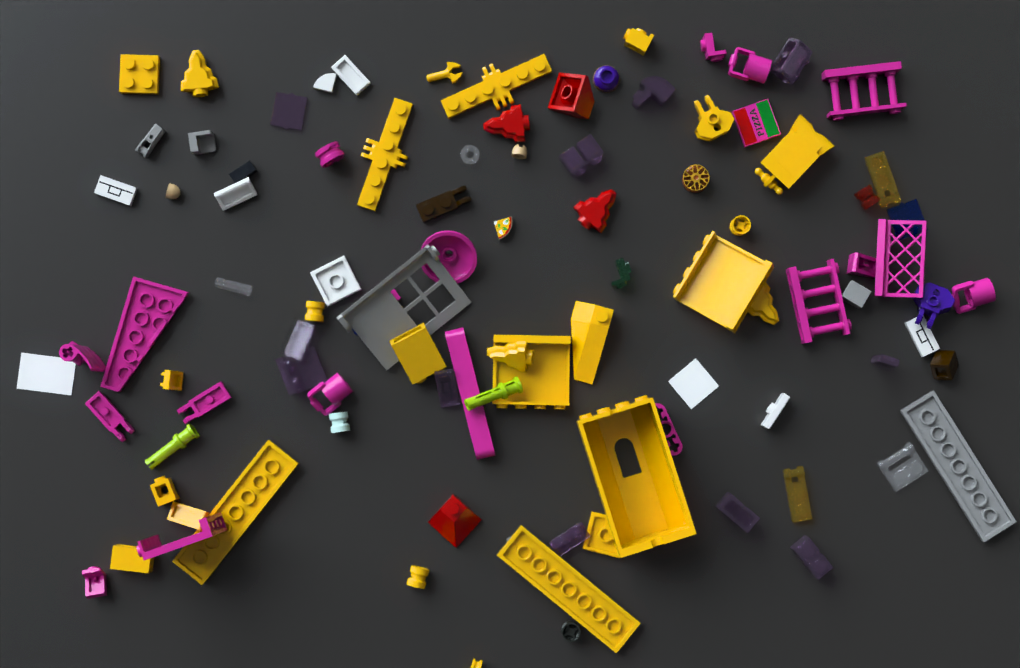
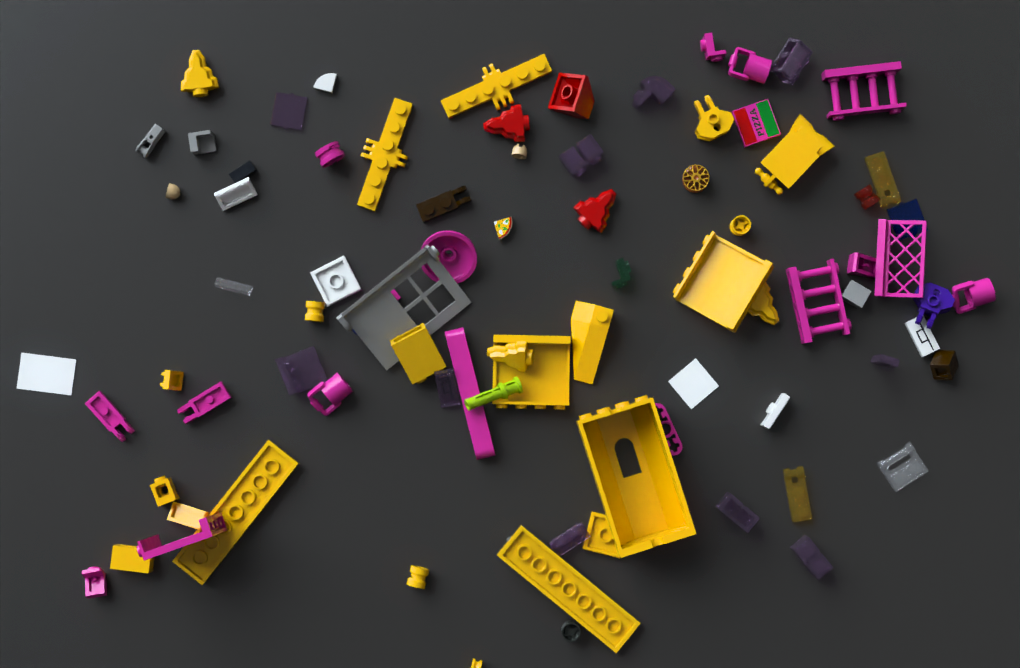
dark pink panel [59,341,106,372] -> none
white tile [94,175,138,206] -> none
dark pink wing [100,276,189,392] -> none
yellow plate [119,54,160,95] -> none
lime pin [145,423,200,470] -> none
clear purple tile [283,320,317,362] -> none
light aqua wheel [329,411,350,433] -> none
white tile [331,55,371,96] -> none
yellow bar [426,62,463,84] -> none
red slope [428,494,482,548] -> none
clear plate [460,145,480,164] -> none
dark purple piece [593,65,620,93] -> none
yellow brick [623,28,654,56] -> none
light grey plate [900,390,1016,542] -> none

